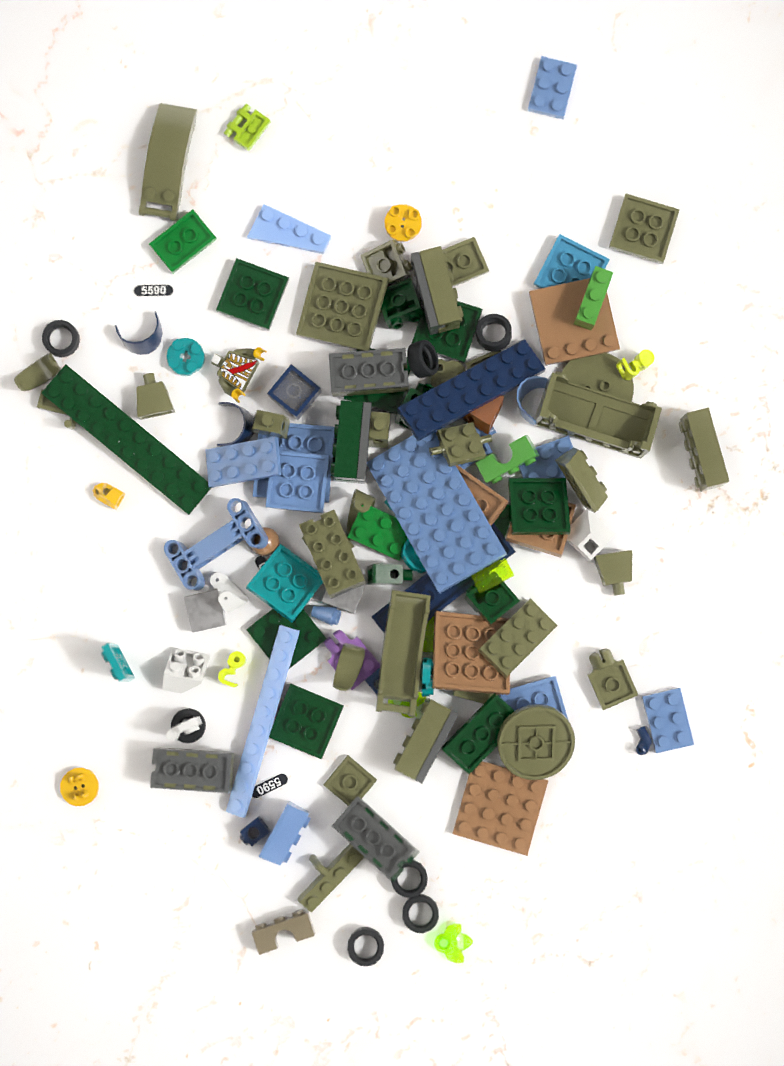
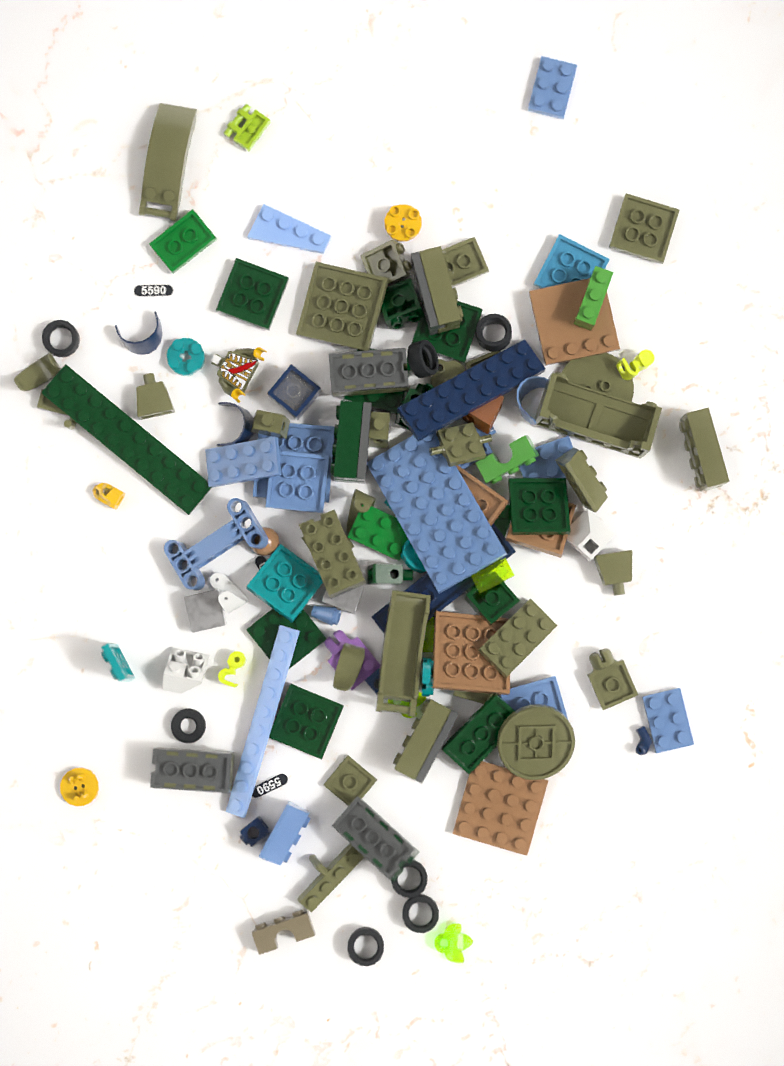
white plate [165,716,203,741] -> none

